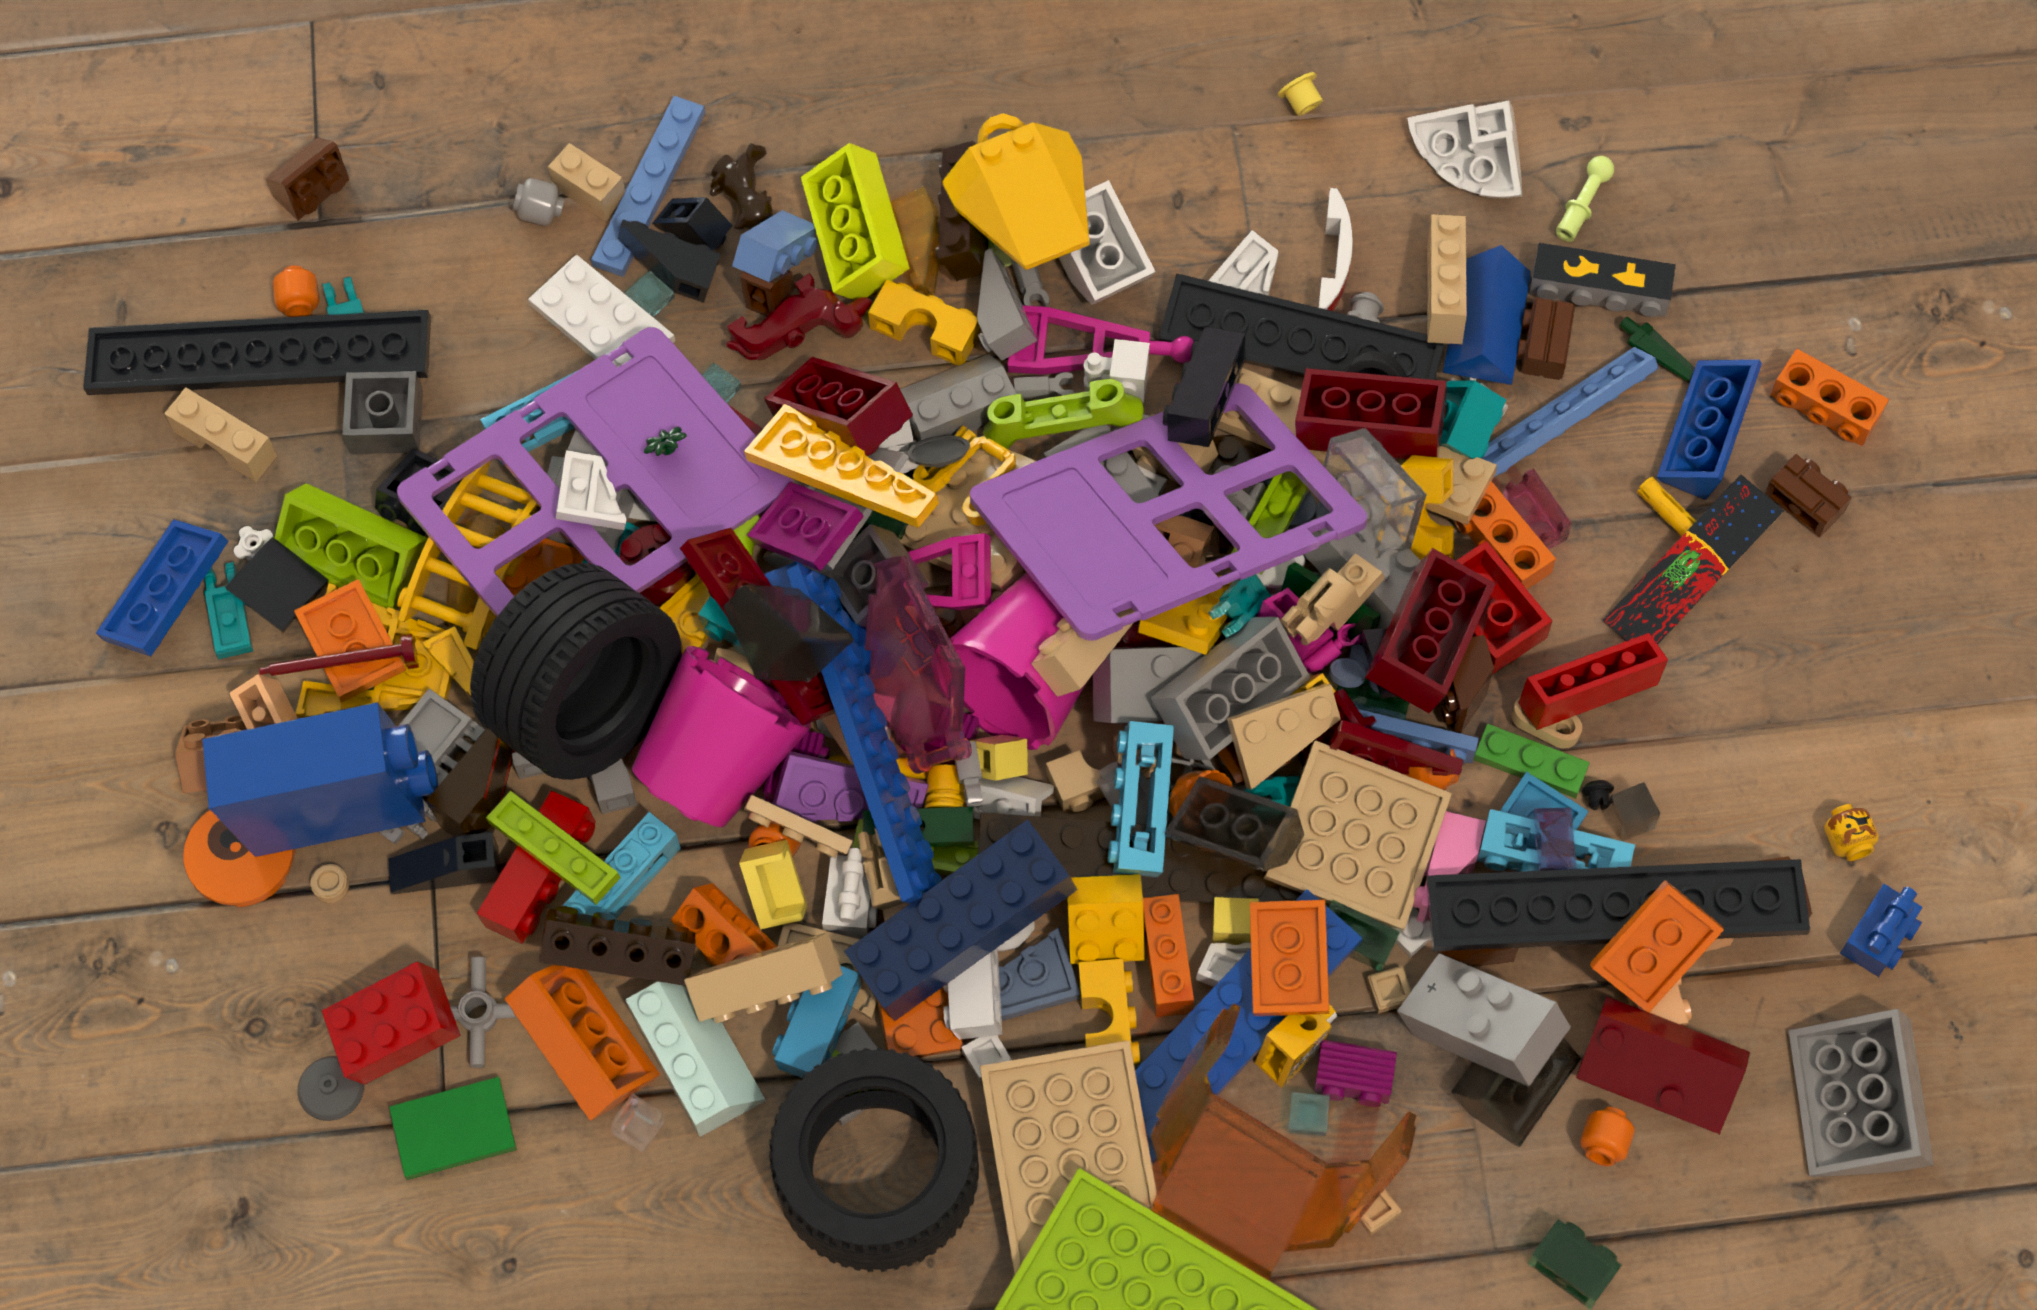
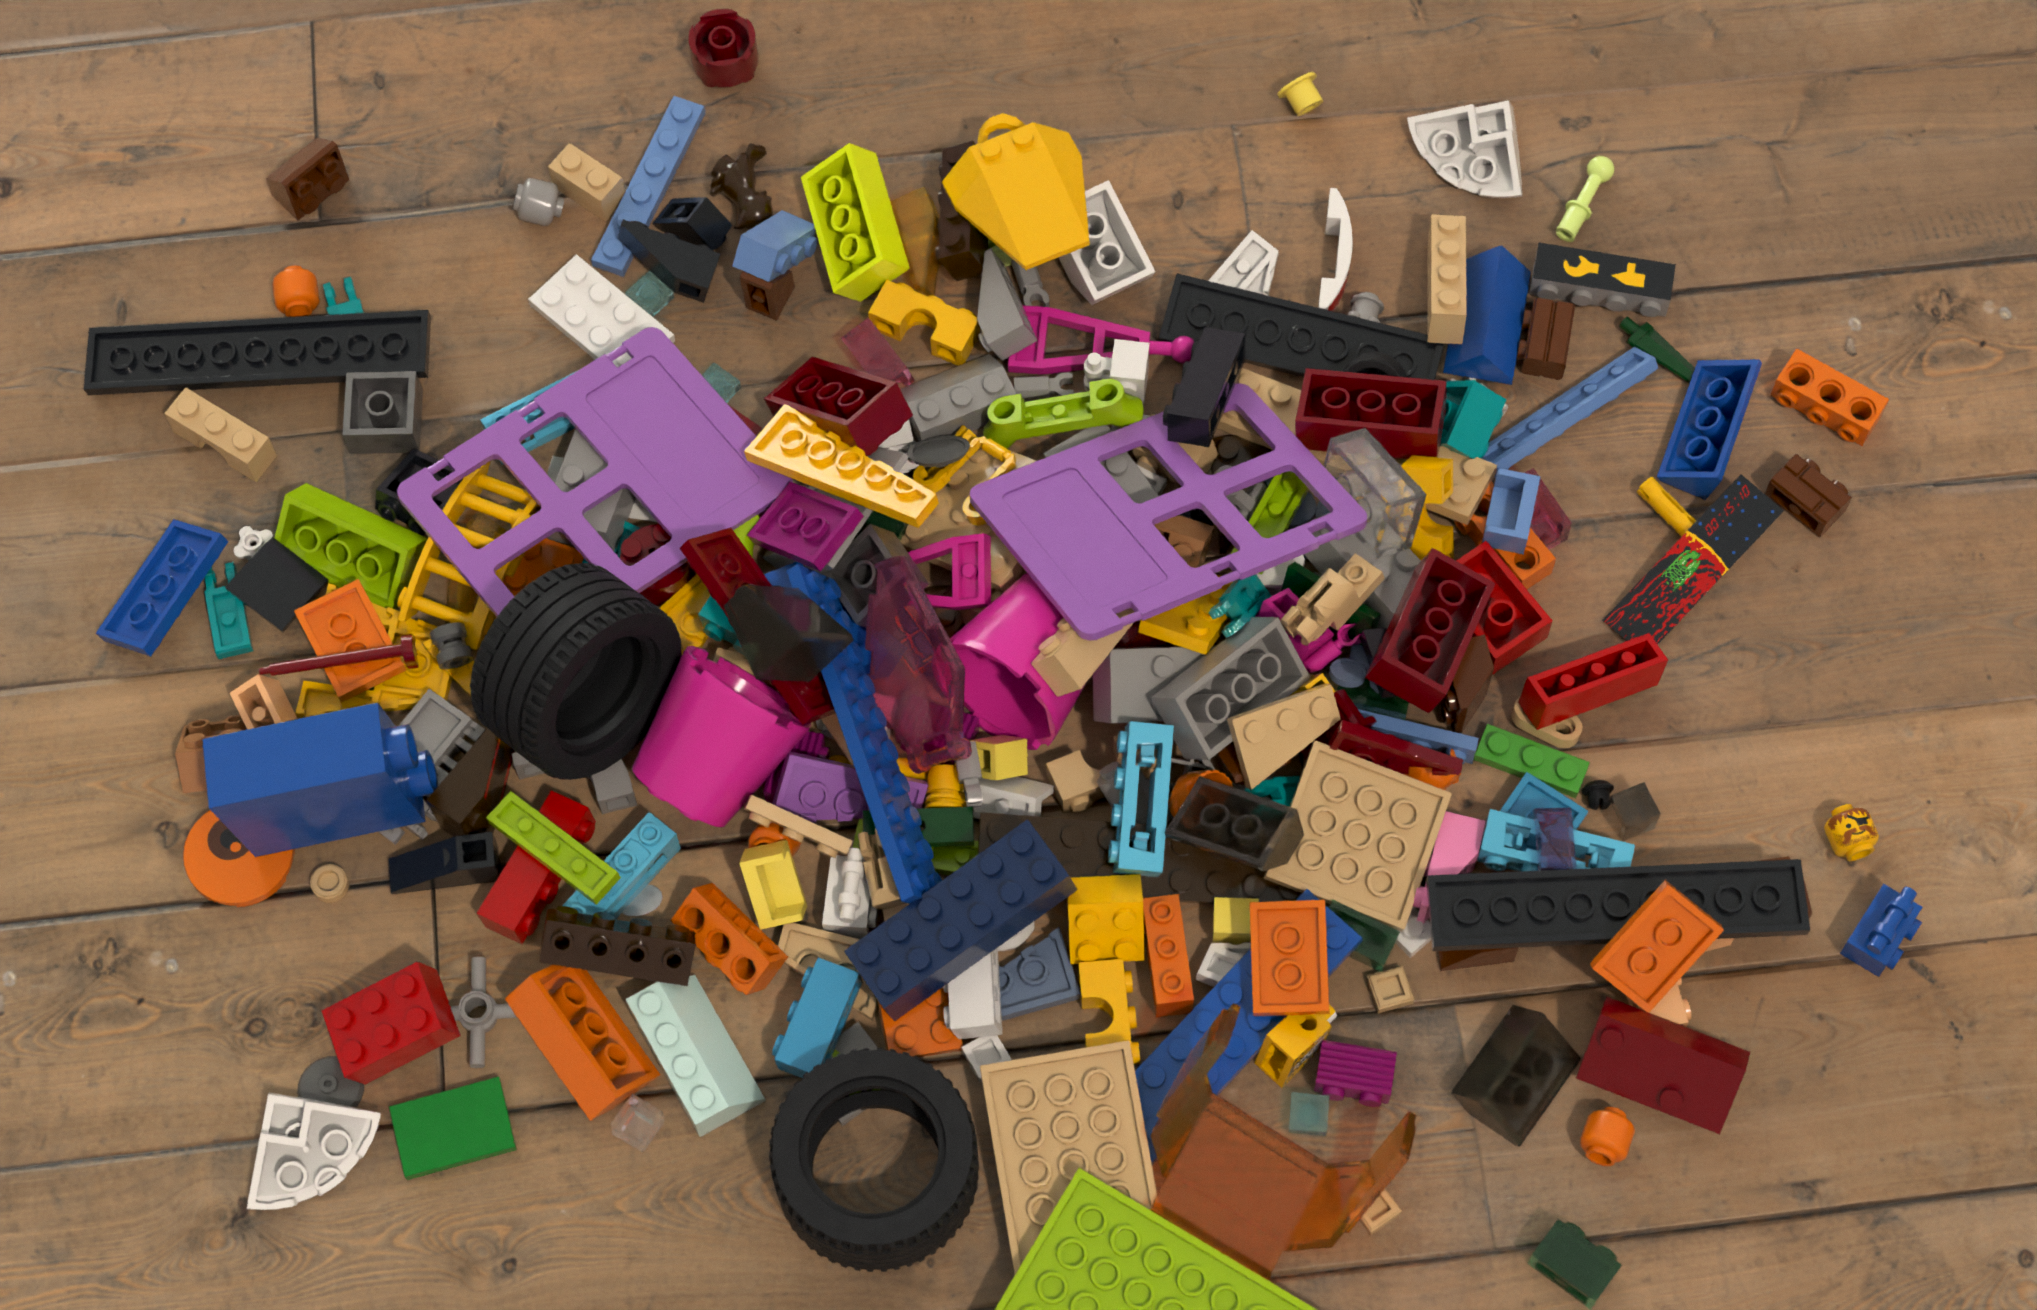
white wing [555,450,626,530] -> none
dark green plant [644,427,687,456] -> none
tan brick [684,932,843,1023] -> none
dark red animal [726,273,873,361] -> none
light grey brick [1397,953,1571,1086] -> none
light grey slope [1789,1009,1934,1177] -> none
none -> white brick [247,1092,381,1210]
none -> dark grey wheel [430,622,474,669]
none -> flat silver sticker [622,884,662,916]
none -> dark red brick [688,9,758,87]
none -> clear pink hinge [841,317,915,386]
none -> medium blue panel [1482,468,1541,554]

